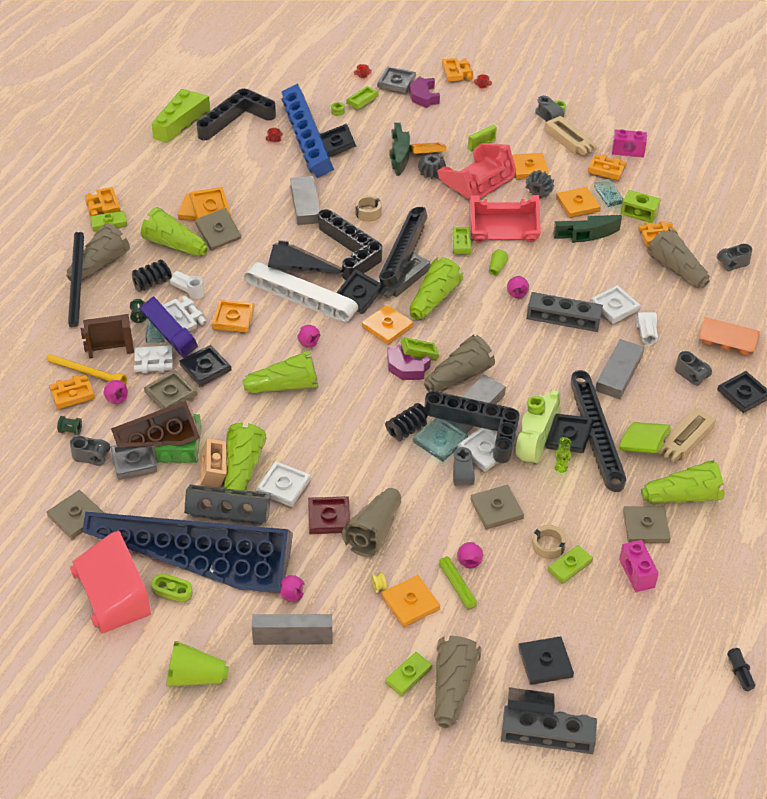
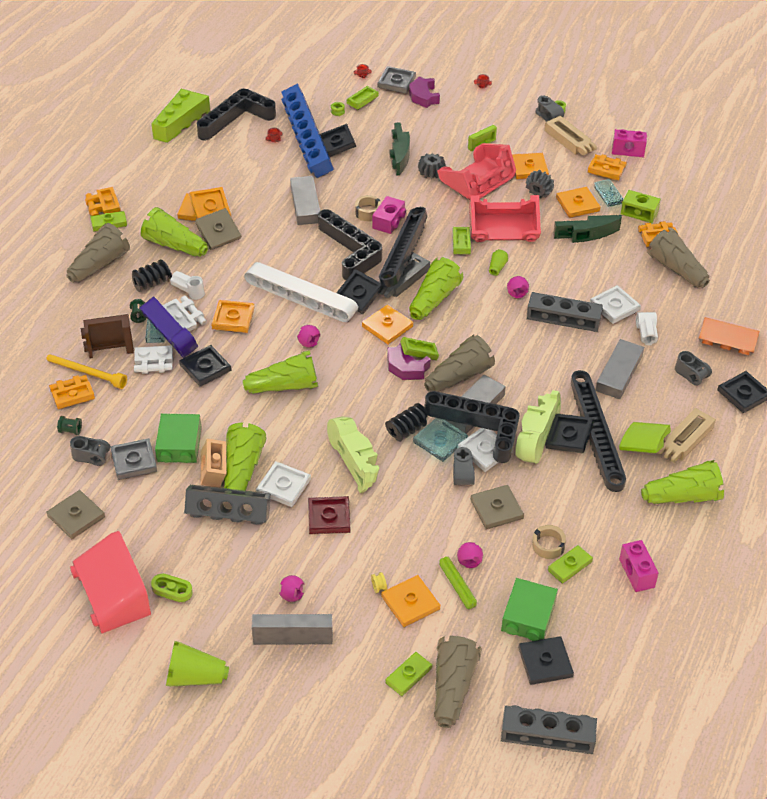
black axle [68,232,84,327] -> none
dark blue wedge [82,512,293,593] -> none
dark pink piece [103,380,128,404] -> none
reddish brown wedge [111,400,200,447] -> none
dark tan plate [144,370,198,409] -> none
black wedge [268,240,342,273] -> none
dark tan cone [342,488,401,557] -> none
light orange plate [410,142,446,155] -> none
light orange plate [442,58,473,82] -> none
black plate [507,687,555,714] -> none
lime bush [527,396,545,415] -> none
clear neon green pin [555,437,572,473] -> none
dark tan plate [623,506,671,543] -> none
dark grey piece [717,243,752,271] -> none
black axle [727,648,755,691] -> none
none -> yellowish green piece [327,416,379,493]
none -> dark pink brick [372,196,407,234]
none -> bright green brick [501,578,558,641]

